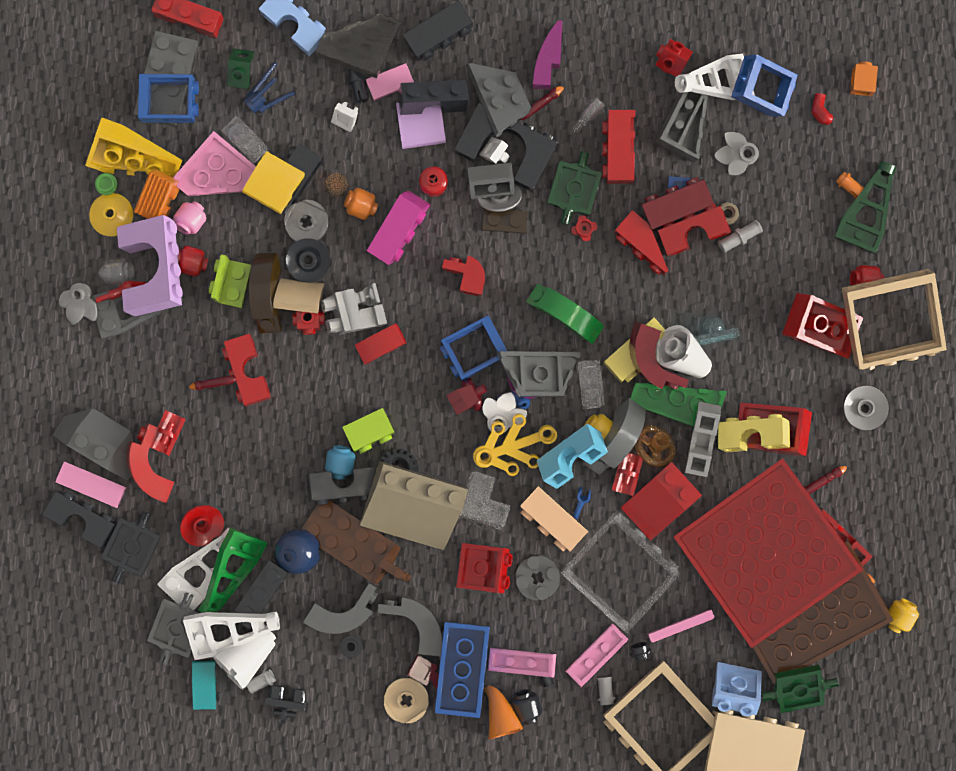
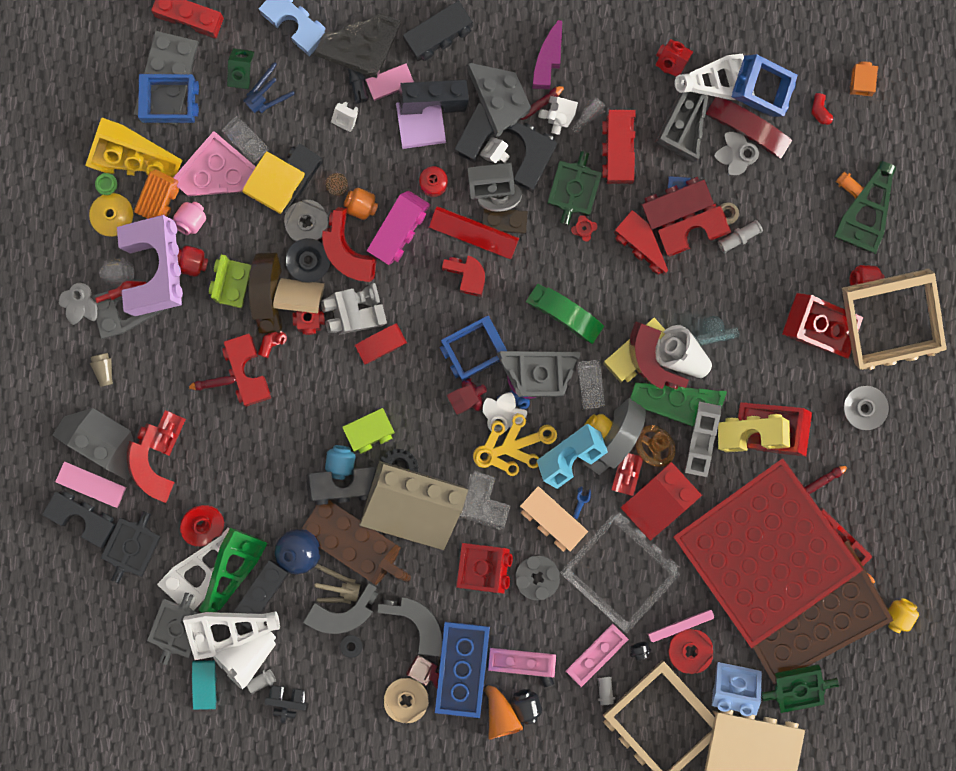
none -> dark tan cone [90,353,113,387]
none -> red arm [258,331,287,358]
none -> dark tan plant [314,564,360,604]
none -> red arch [322,207,377,282]
none -> red tile [429,206,519,259]
none -> white piece [538,96,578,135]
none -> red plate [668,629,713,674]
none -> dark red slope [706,97,792,159]

